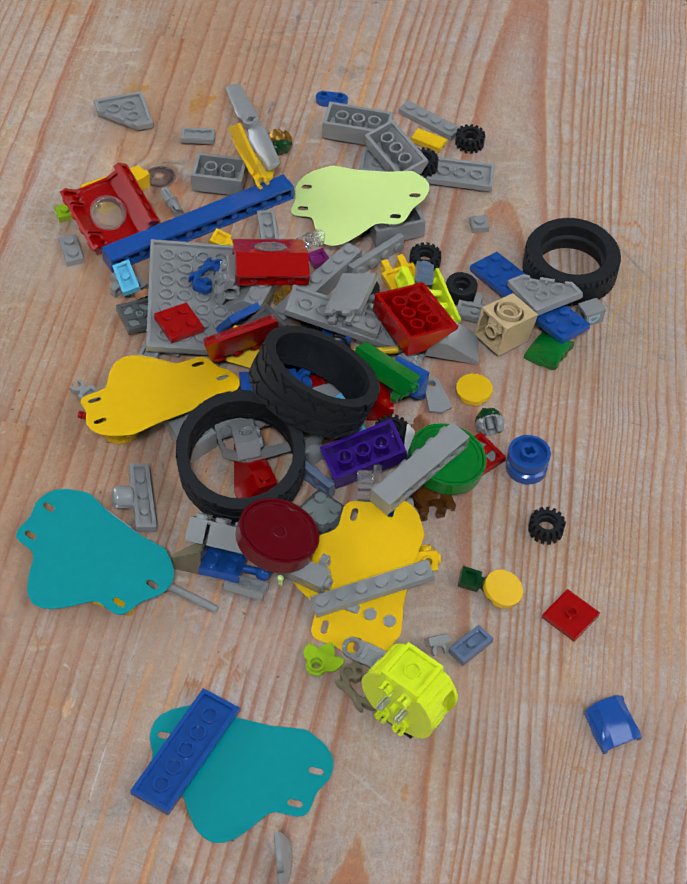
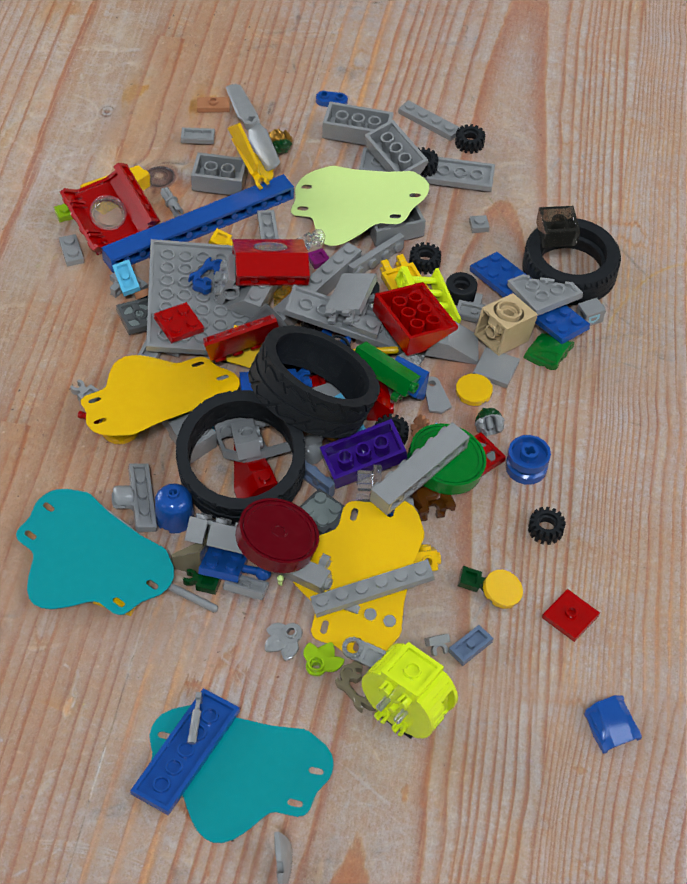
light grey plate [94,91,154,130] -> none
blue tile [215,302,261,333] -> none
white sticker [404,424,415,453] -> none
yellow tile [411,128,447,153] -> none
sand blue plate [414,261,434,286] -> none
none -> blue cylinder [155,483,194,534]
none -> dark green plate [183,569,221,595]
none -> light grey piece [187,692,202,745]
none -> nougat plate [197,97,230,113]
none -> light grey plate [265,623,302,661]
none -> light grey tile [473,347,520,388]
none -> clear smoke brick [536,206,580,247]

